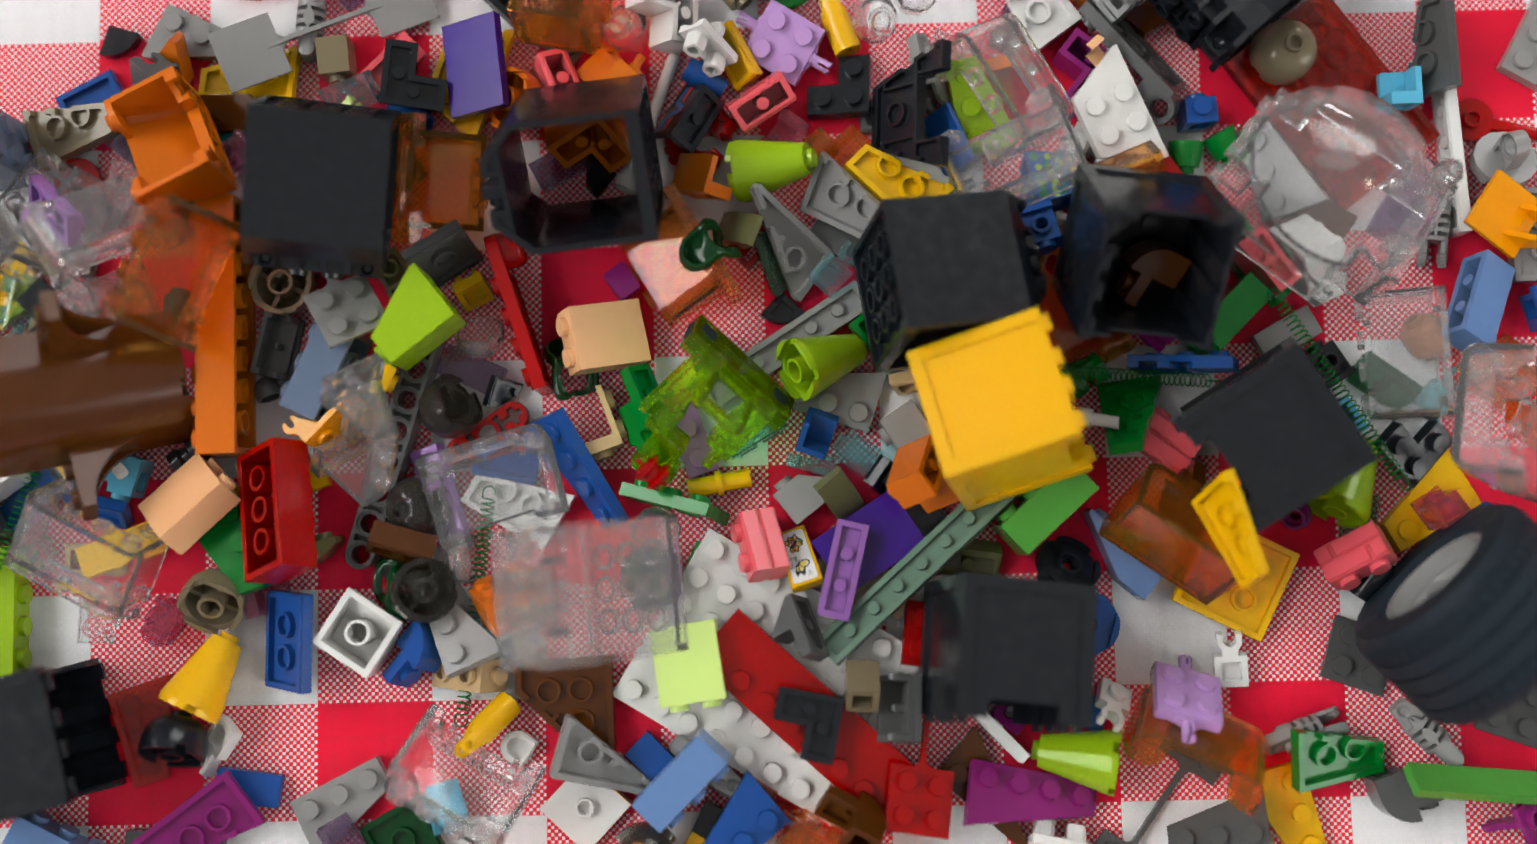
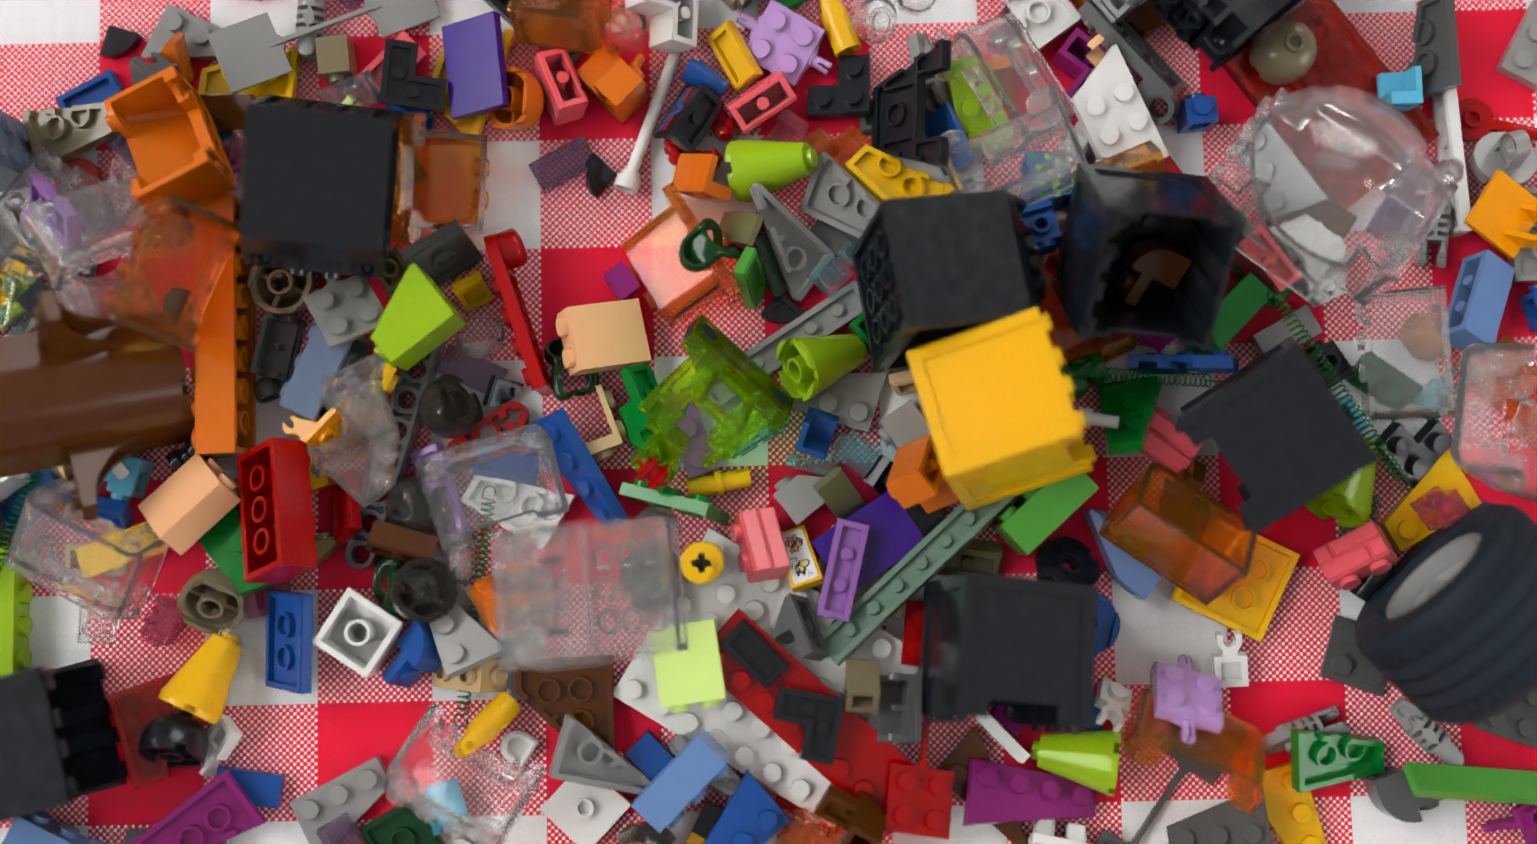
black container [479,74,665,255] -> none
orange brick [544,118,631,173] -> none
white hips [678,18,739,77] -> none
green hat [1168,140,1204,175] -> none
yellow wing [1191,468,1269,589] -> none
green hat [1203,124,1241,165] -> none
magenta plate [1280,503,1312,530] -> none
none -> red tile [331,471,362,544]
none -> yellow piece [680,541,725,584]
none -> black tile [720,619,789,689]
none -> bright green tile [733,246,768,310]

